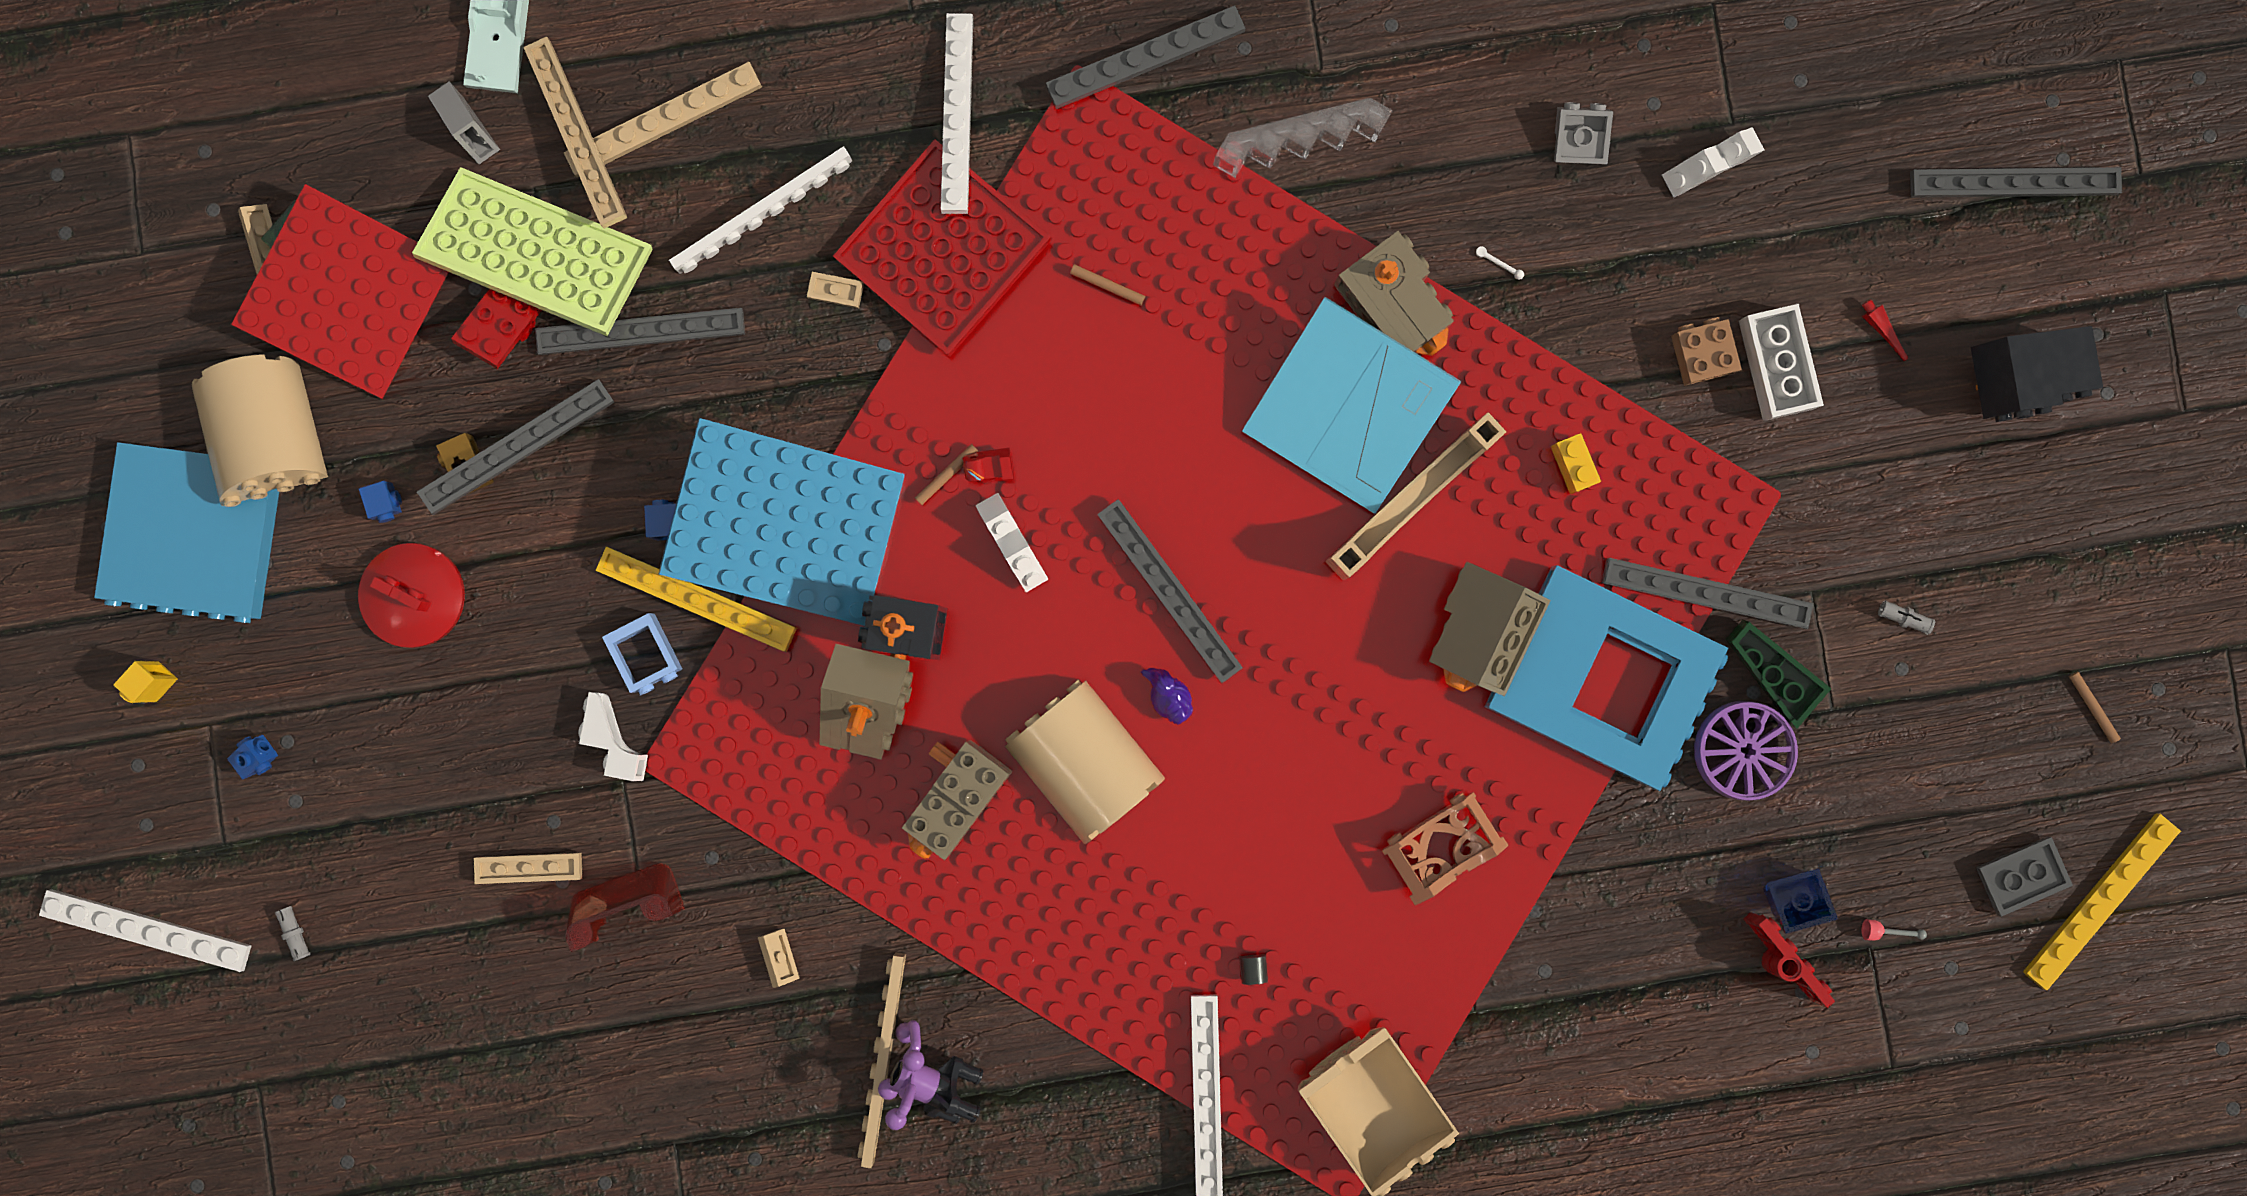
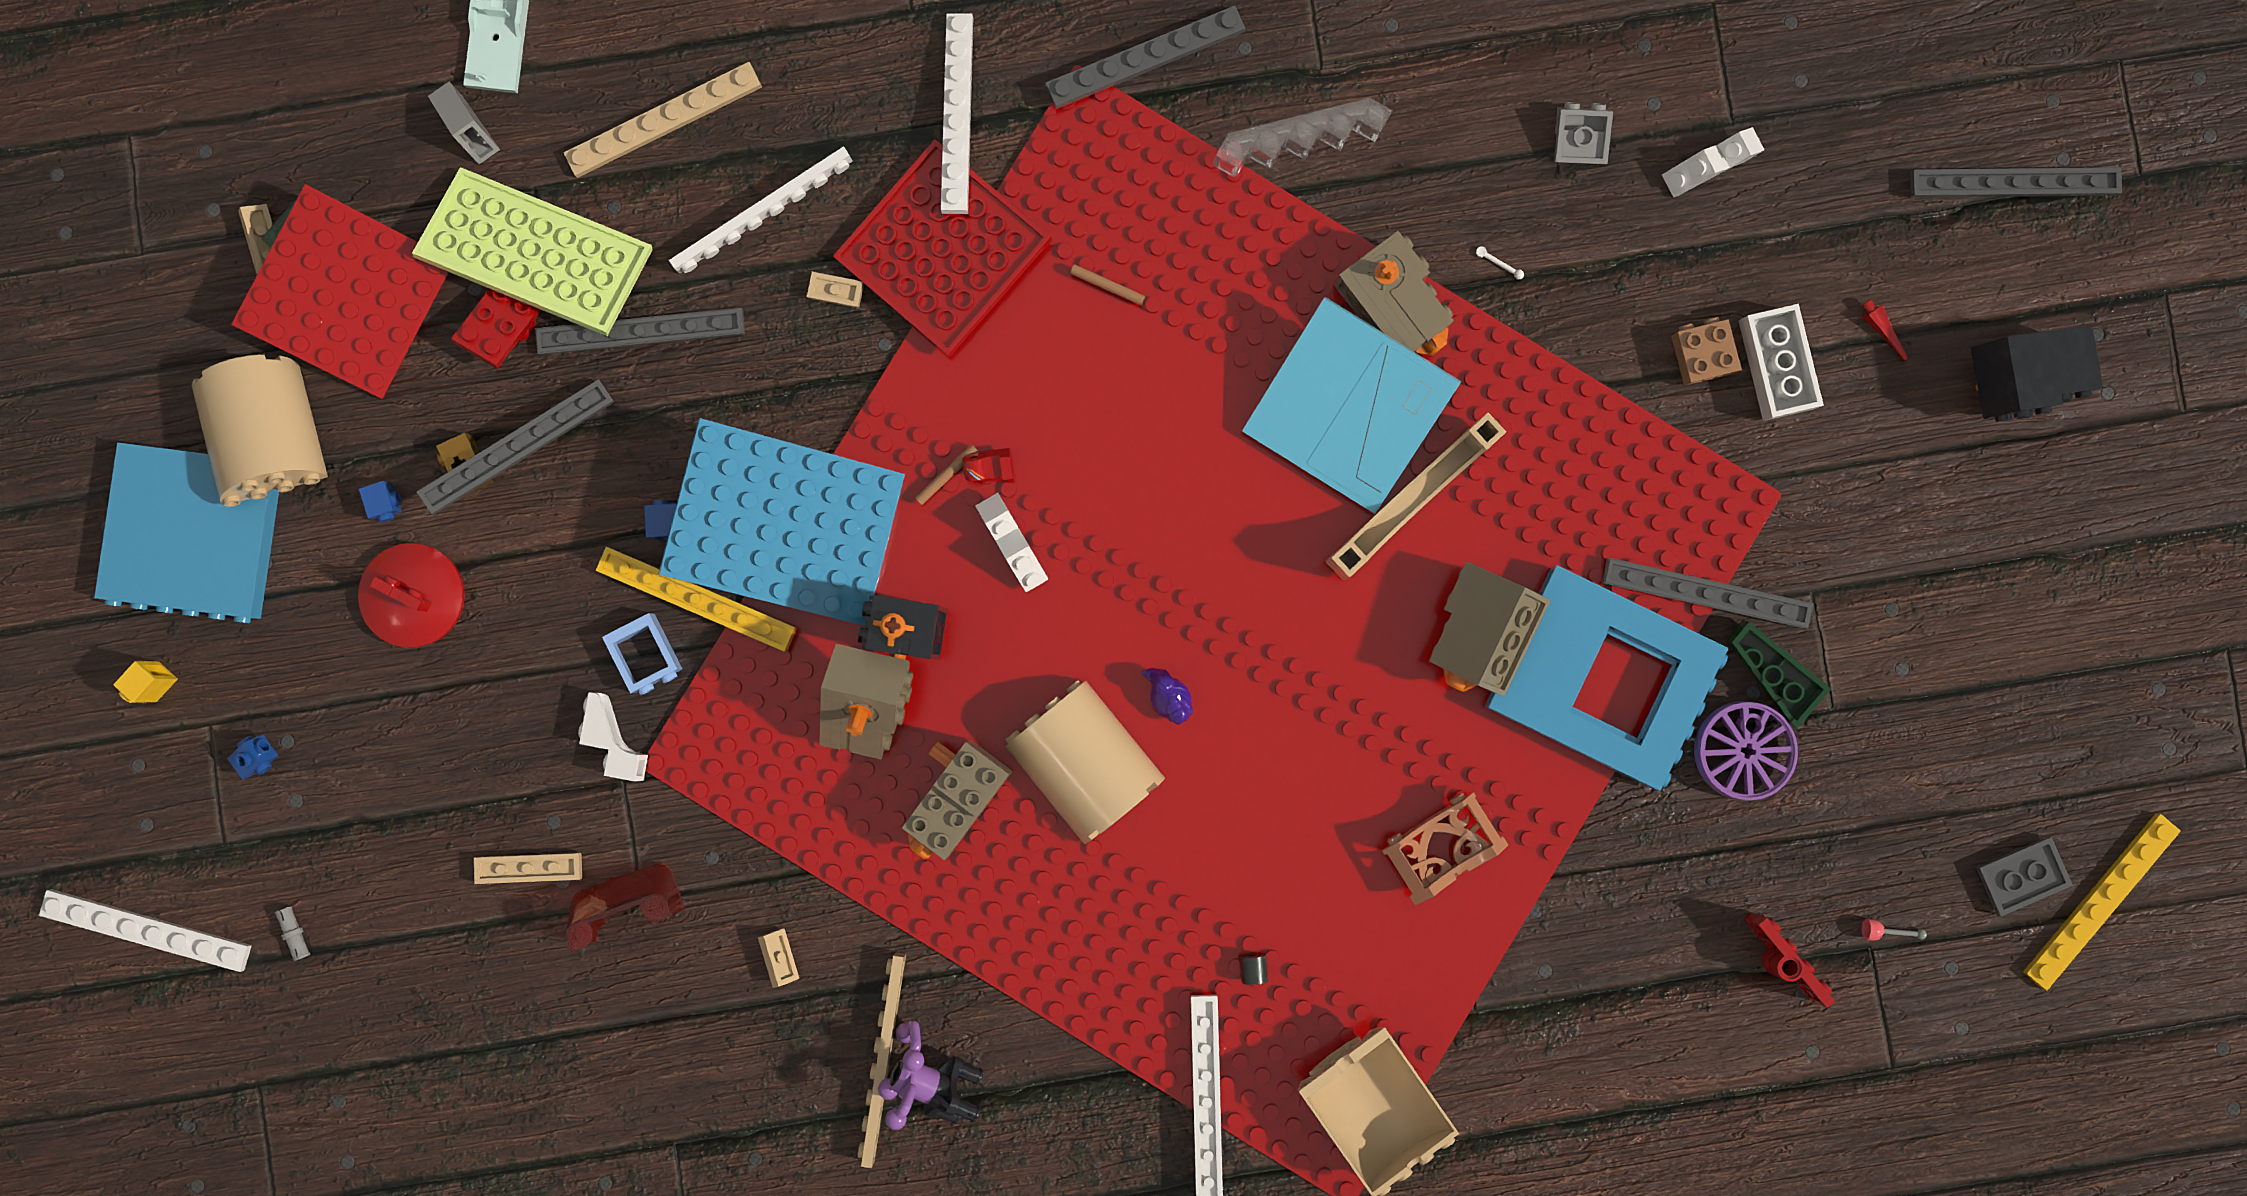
tan plate [523,37,627,229] -> none
dark grey plate [1097,499,1243,683] -> none
yellow piece [1550,433,1601,494] -> none
clear blue slope [1763,868,1838,934] -> none
light grey pin [1878,600,1935,635] -> none
medium nougat bar [2069,671,2121,743] -> none

